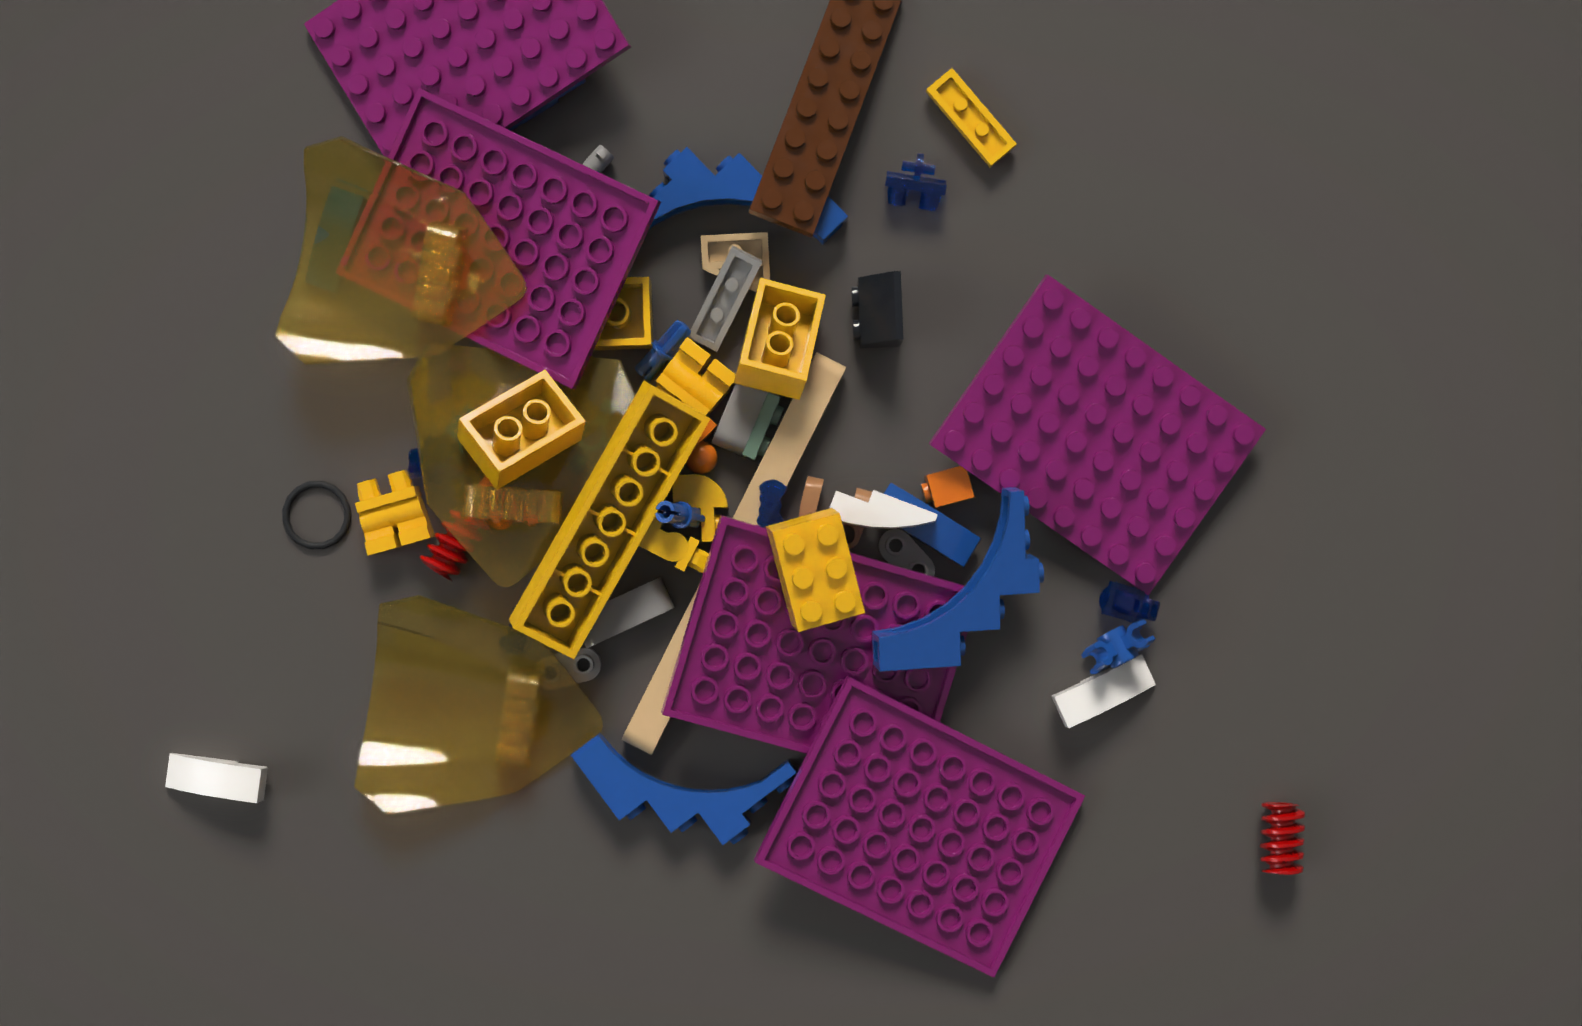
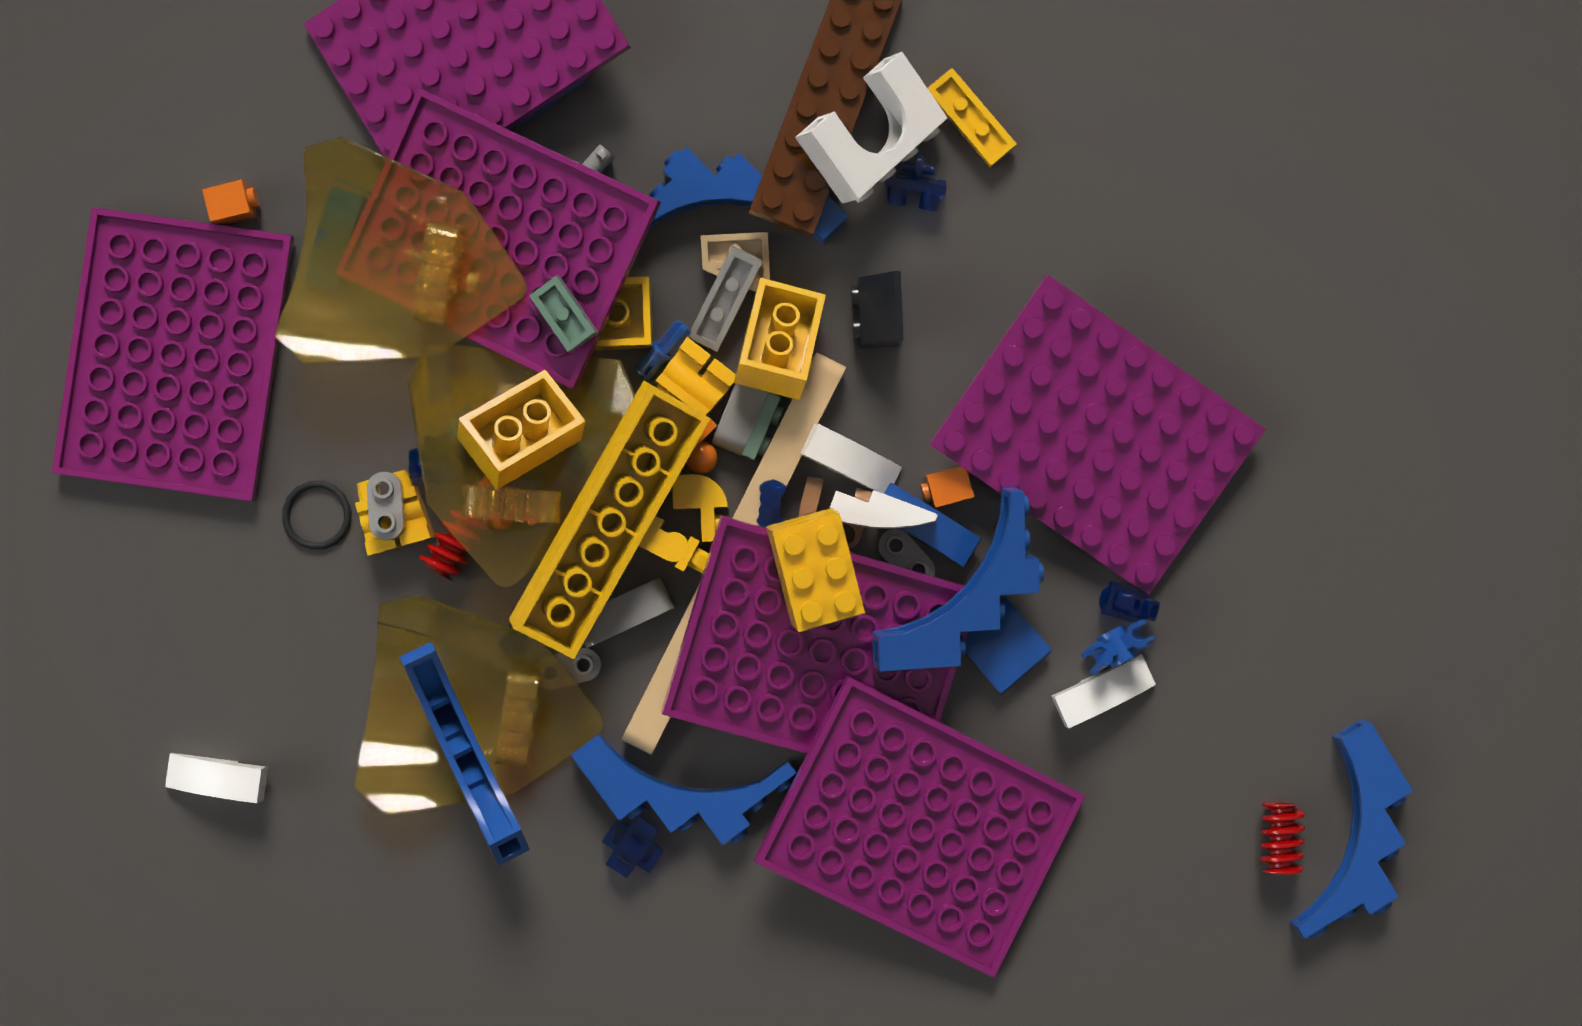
blue axle [655,501,705,529] -> none
none -> magenta plate [51,207,294,502]
none -> orange brick [202,179,260,226]
none -> light grey plate [367,472,406,540]
none -> blue arch [399,642,530,866]
none -> sand green plate [529,275,599,353]
none -> clear blue piece [602,815,664,878]
none -> white arch [795,52,947,203]
none -> white slope [800,424,902,494]
none -> blue slope [965,597,1052,695]
none -> blue arch [1290,719,1413,939]

